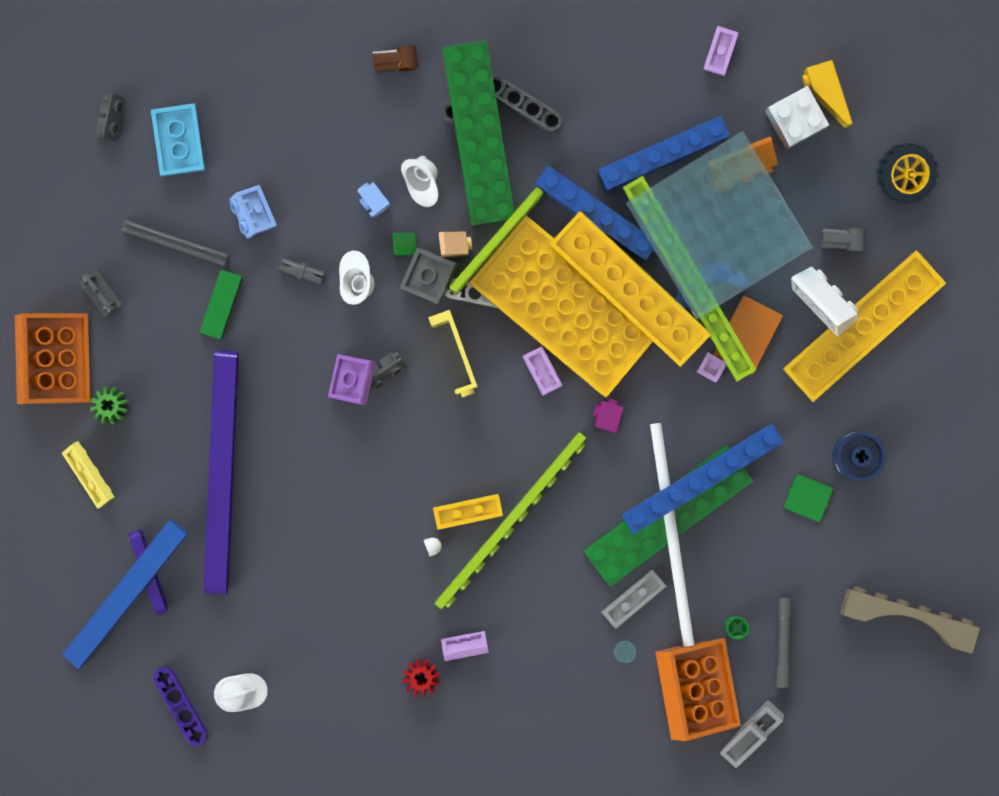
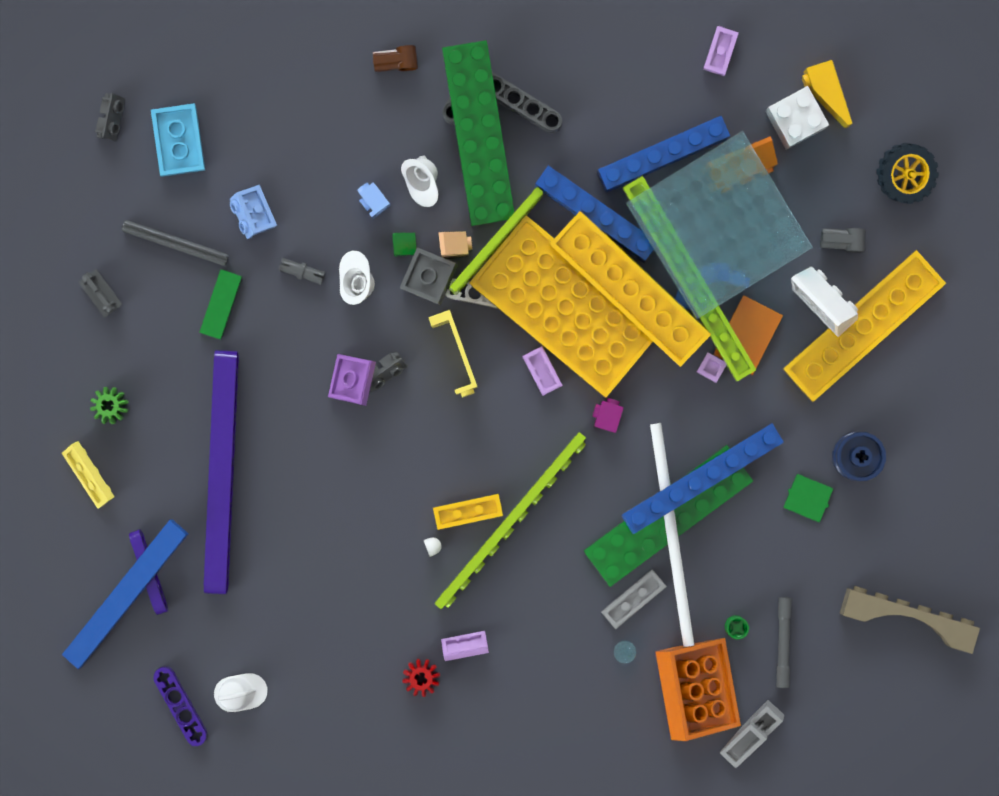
orange slope [15,313,90,404] -> none

